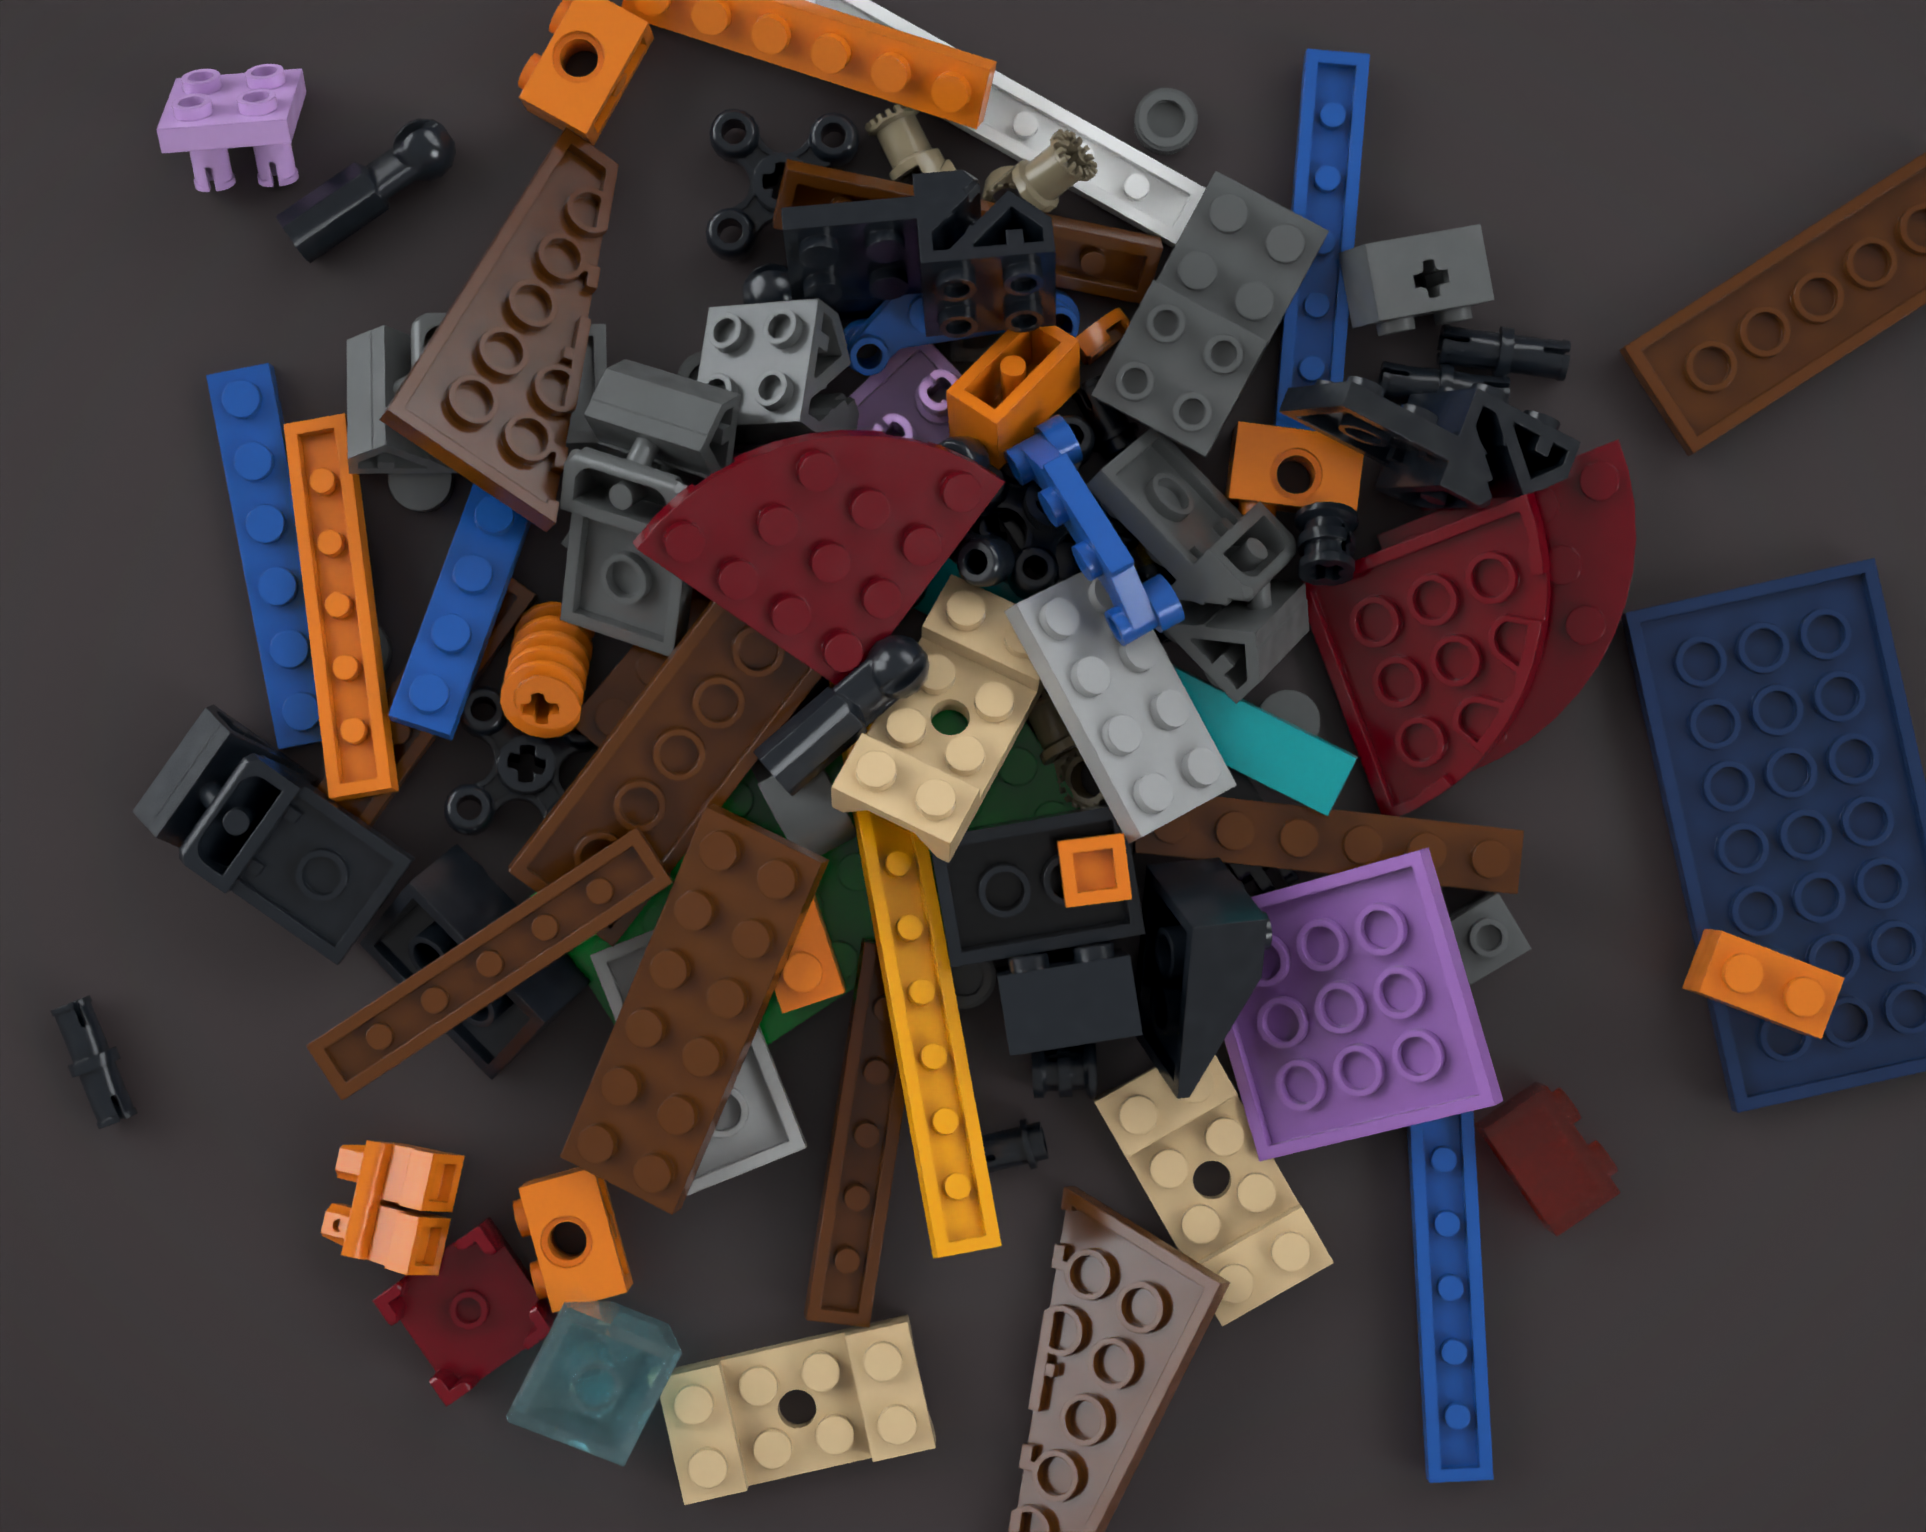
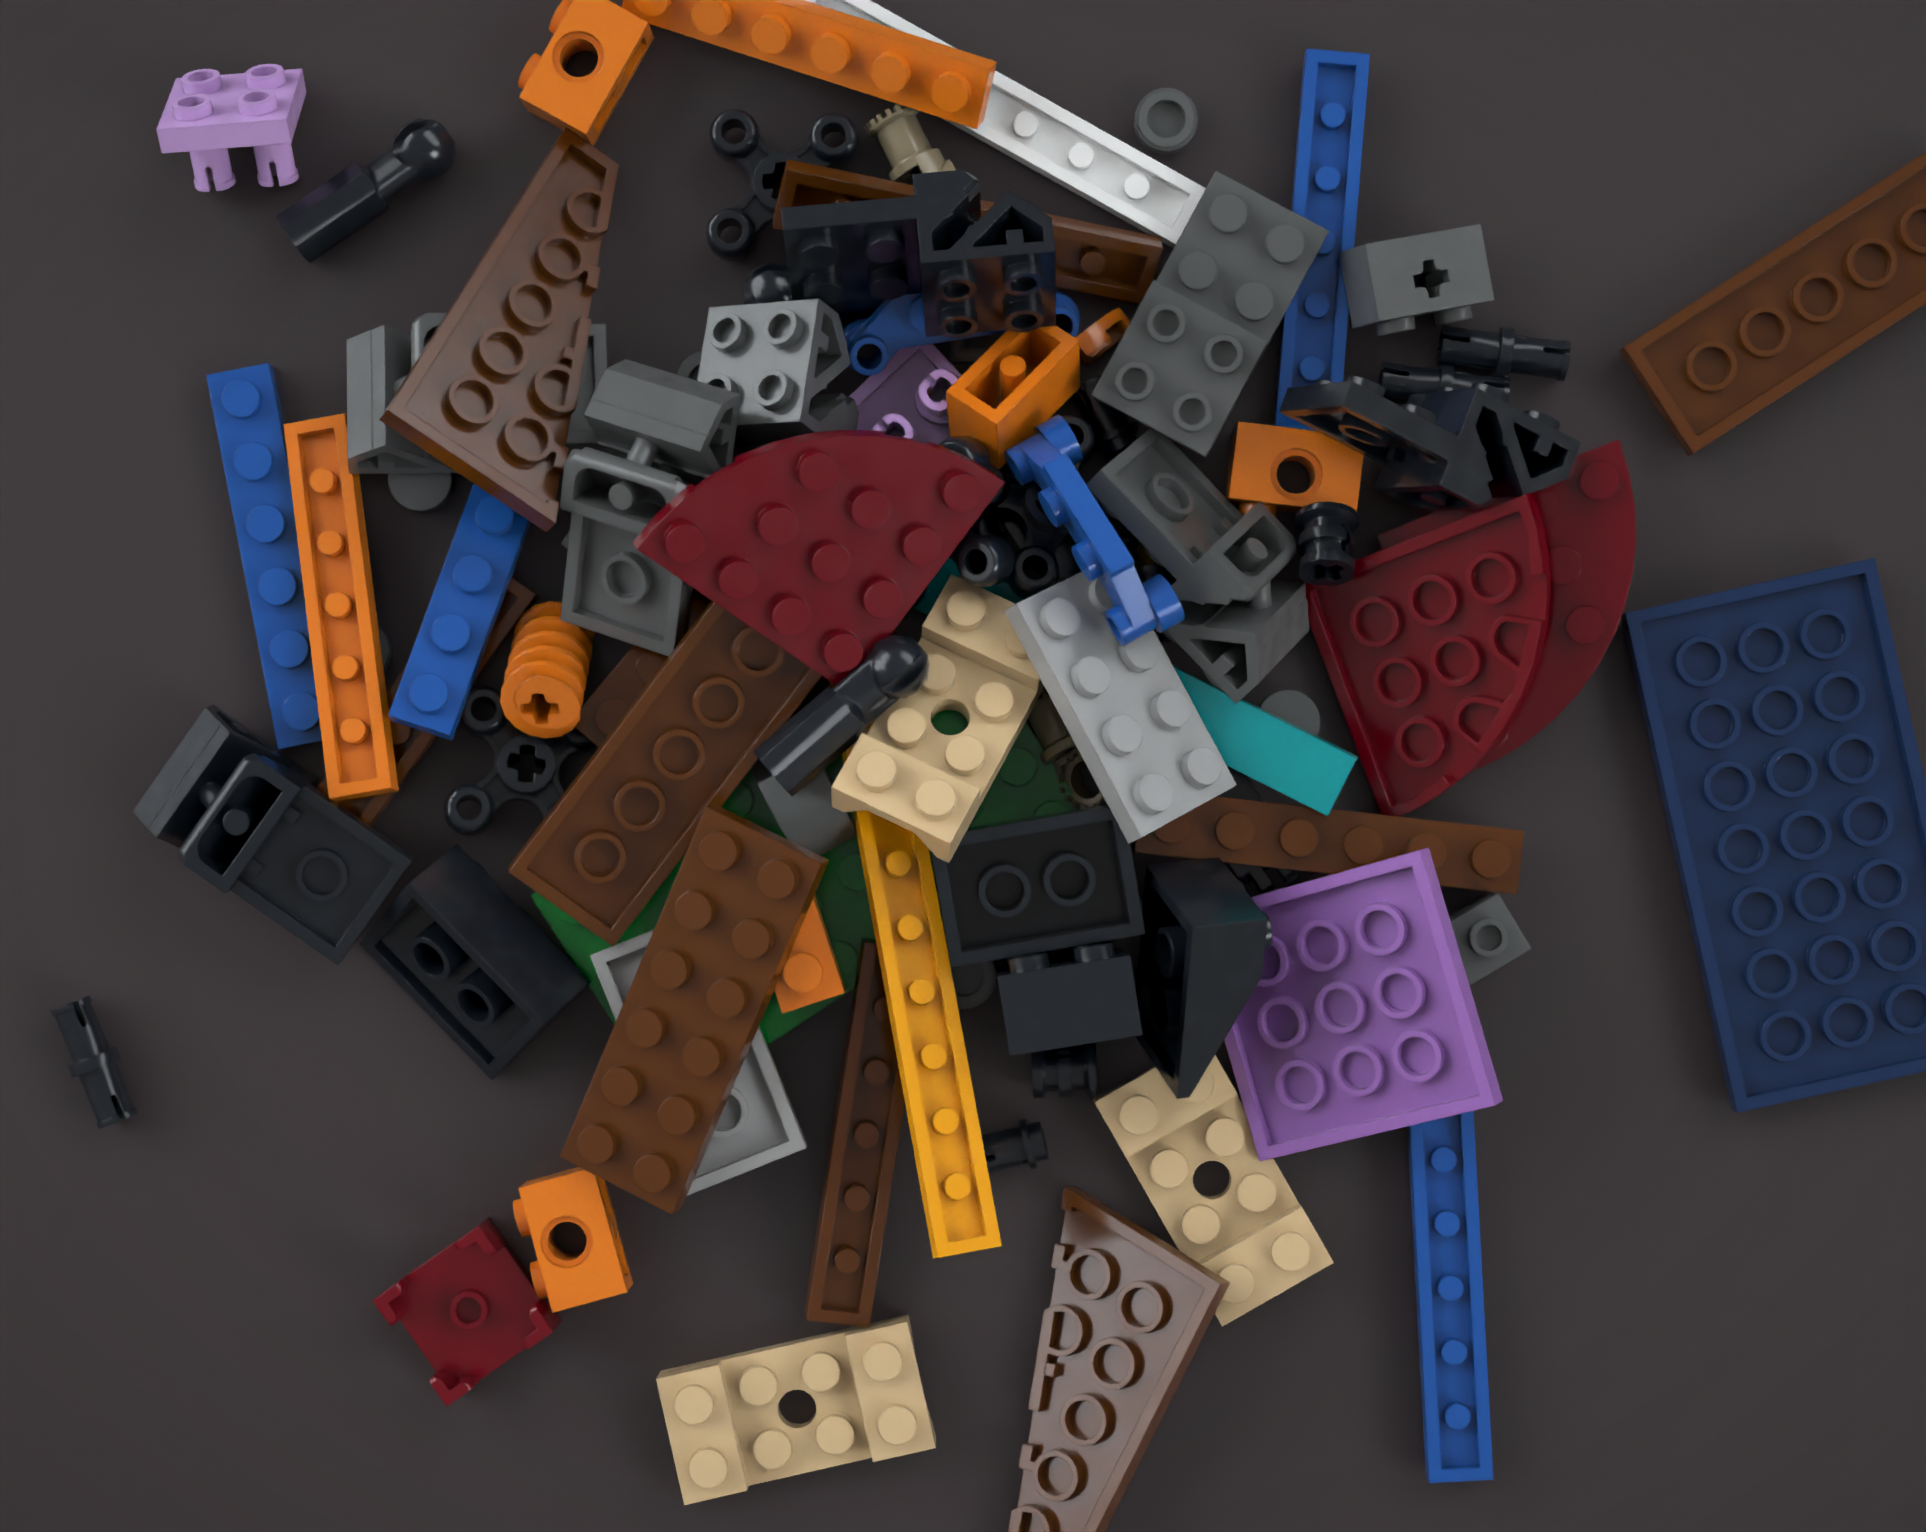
reddish brown plate [306,827,674,1101] -> none
orange hips [321,1140,465,1275] -> none
clear light blue slope [506,1301,682,1466] -> none
dark tan connector [982,129,1098,213] -> none
orange plate [1057,833,1132,908] -> none
clear red brick [1474,1082,1621,1237] -> none
orange brick [1682,929,1845,1039] -> none

